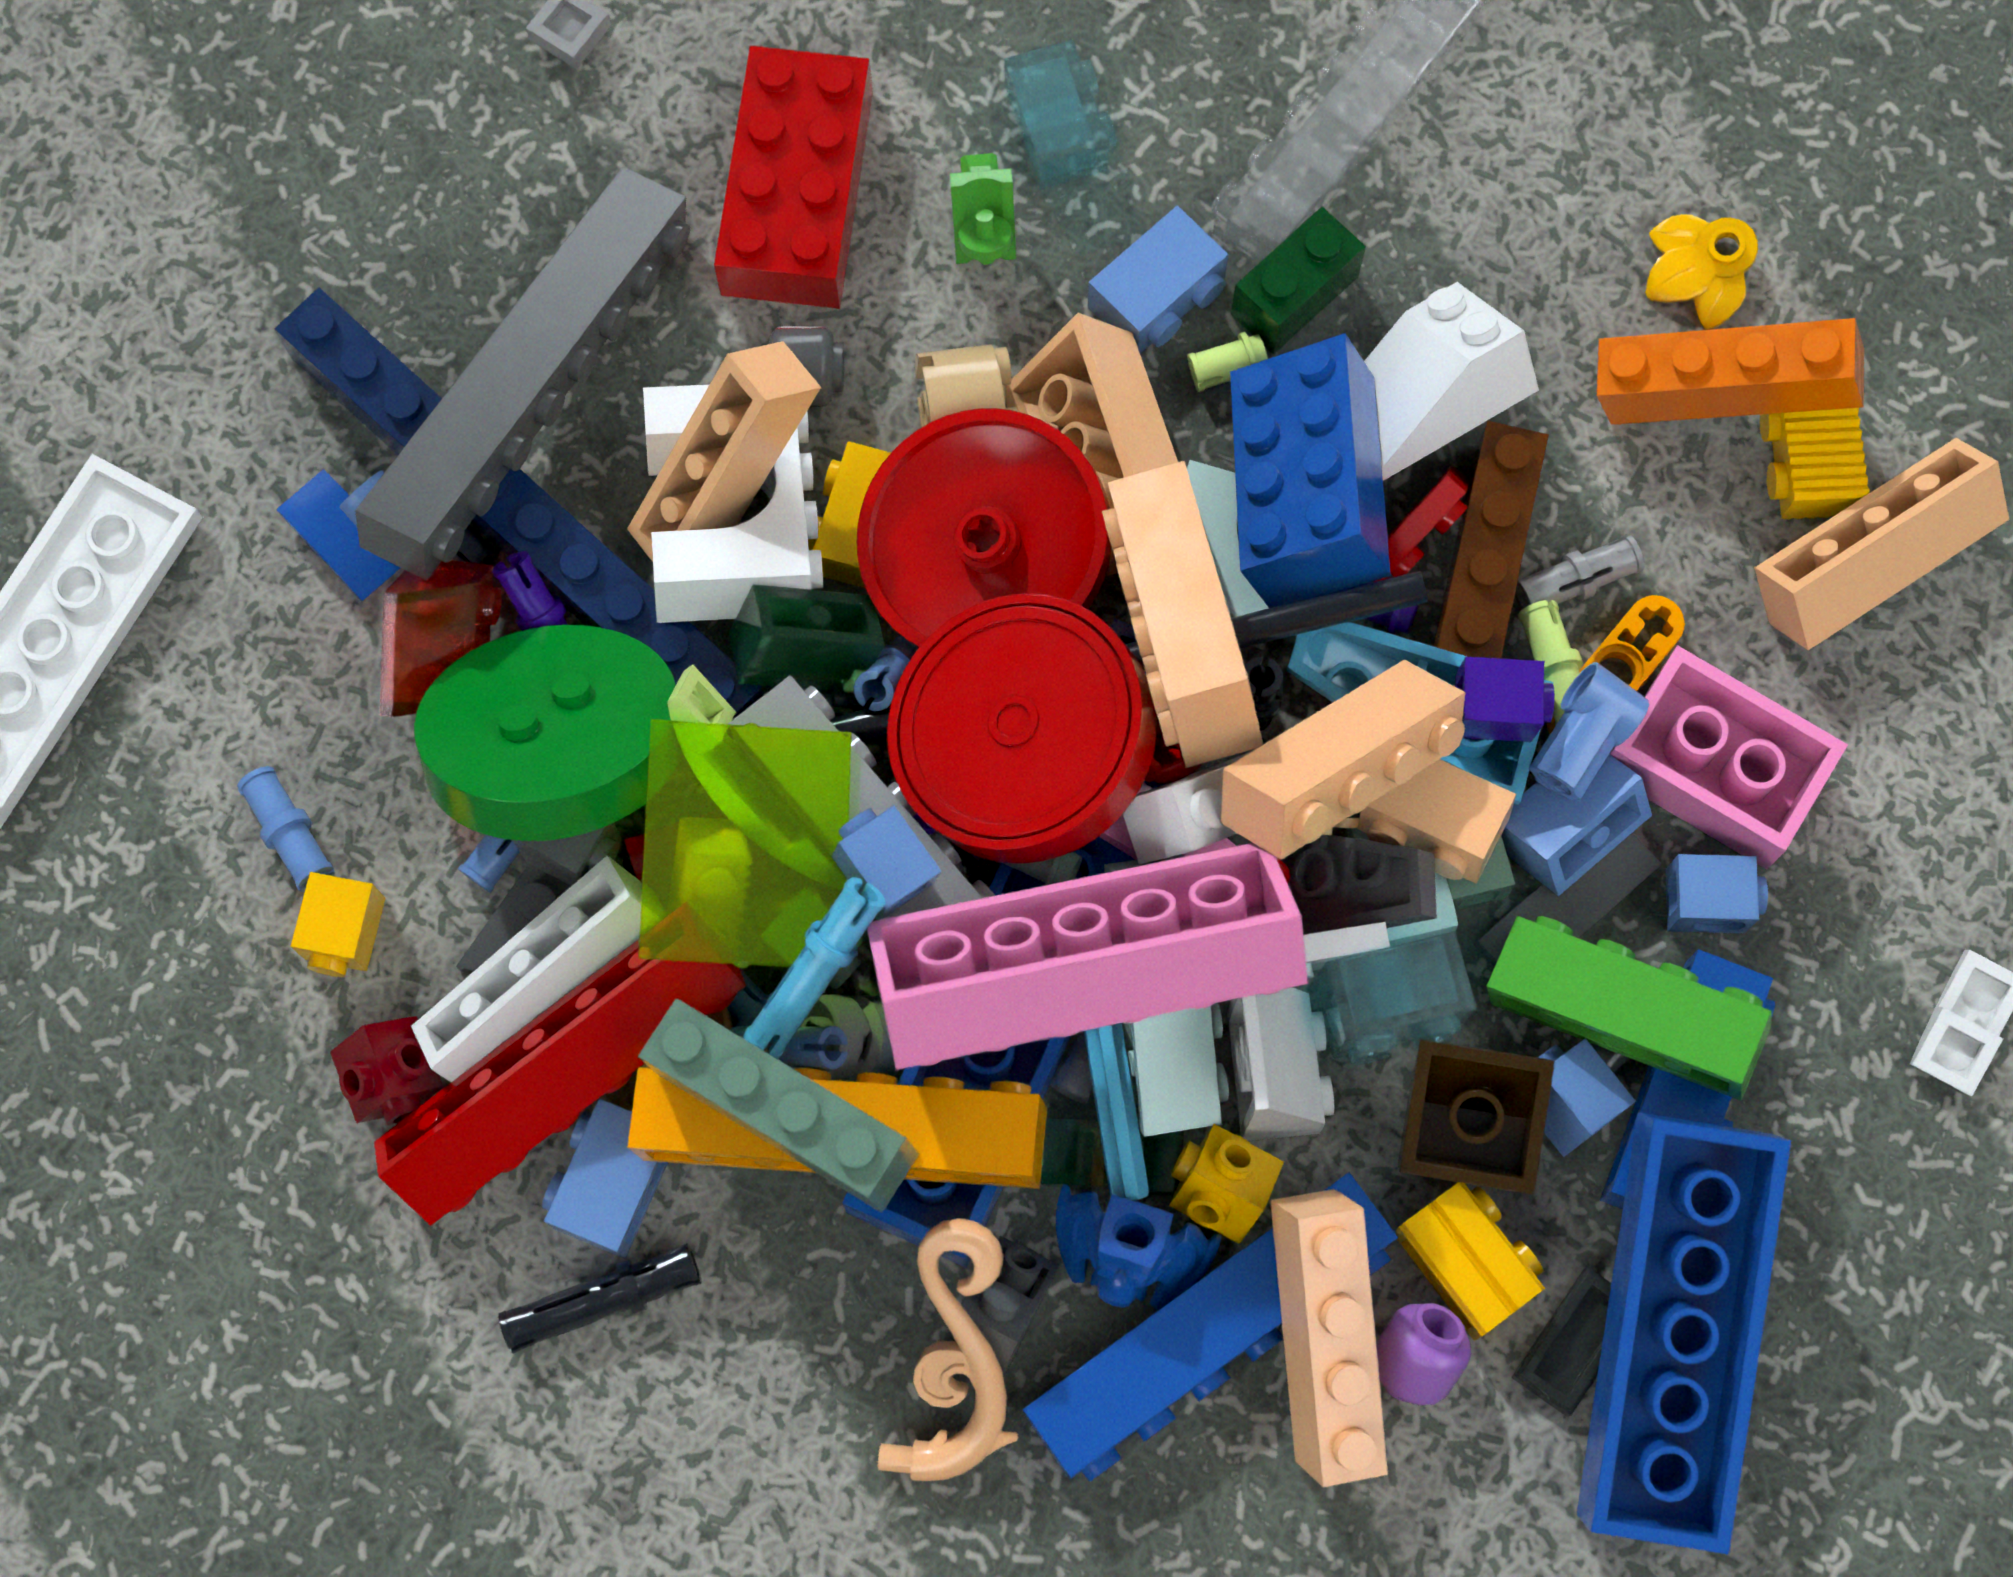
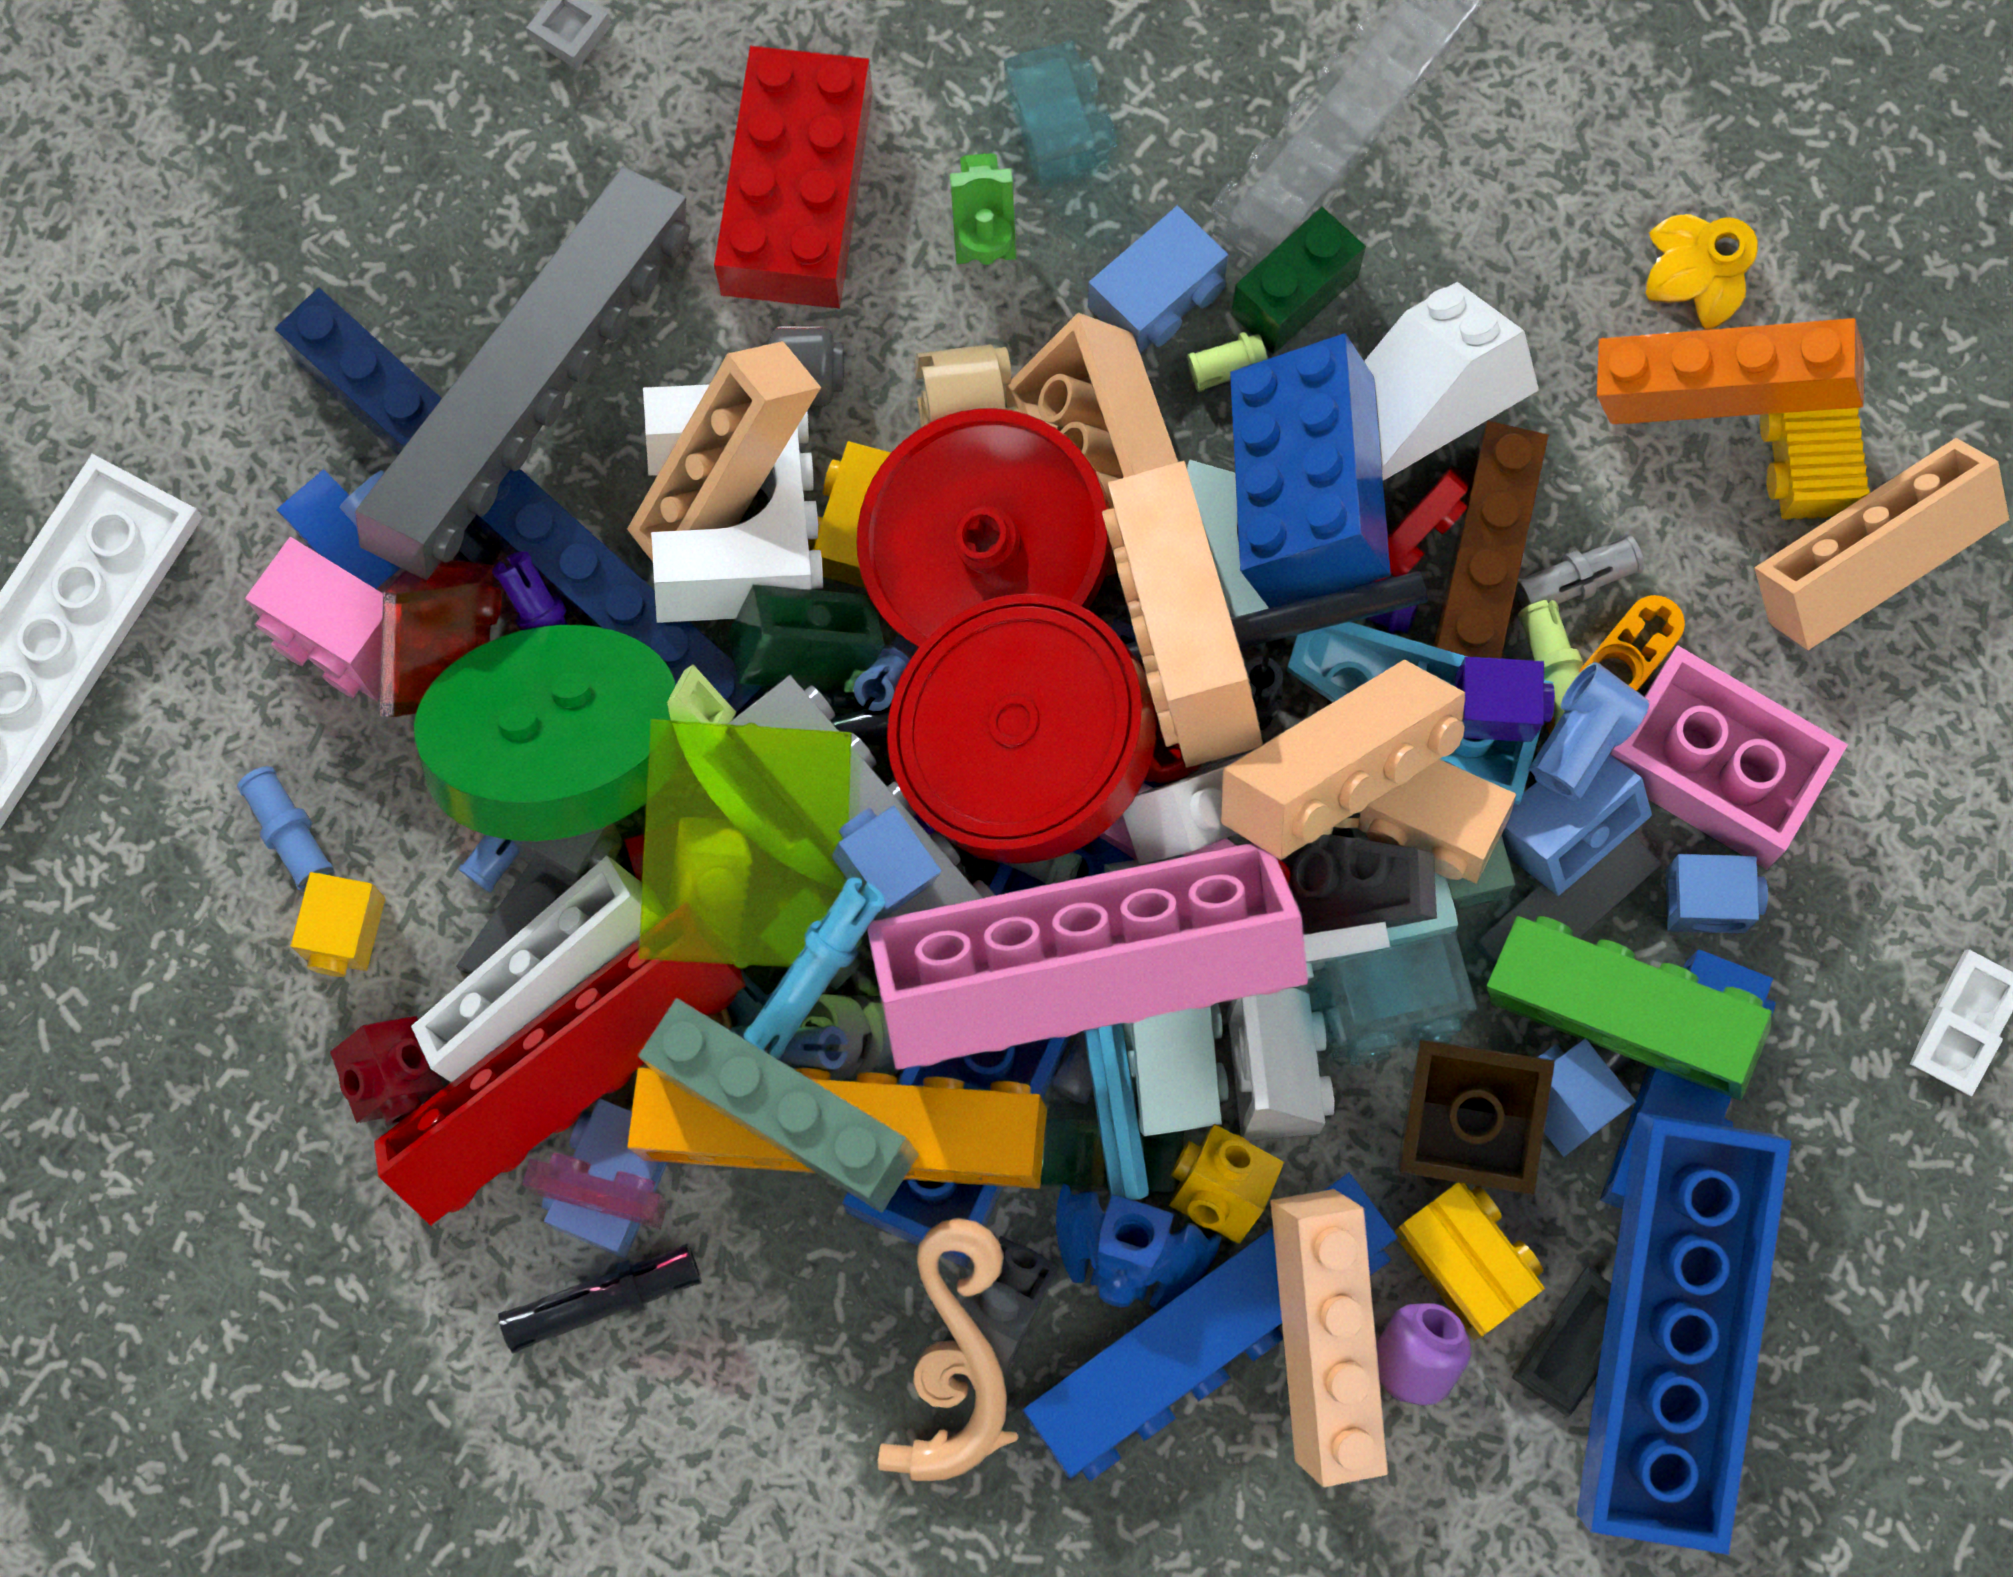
none -> bright pink brick [245,537,420,701]
none -> clear pink plate [522,1153,668,1229]

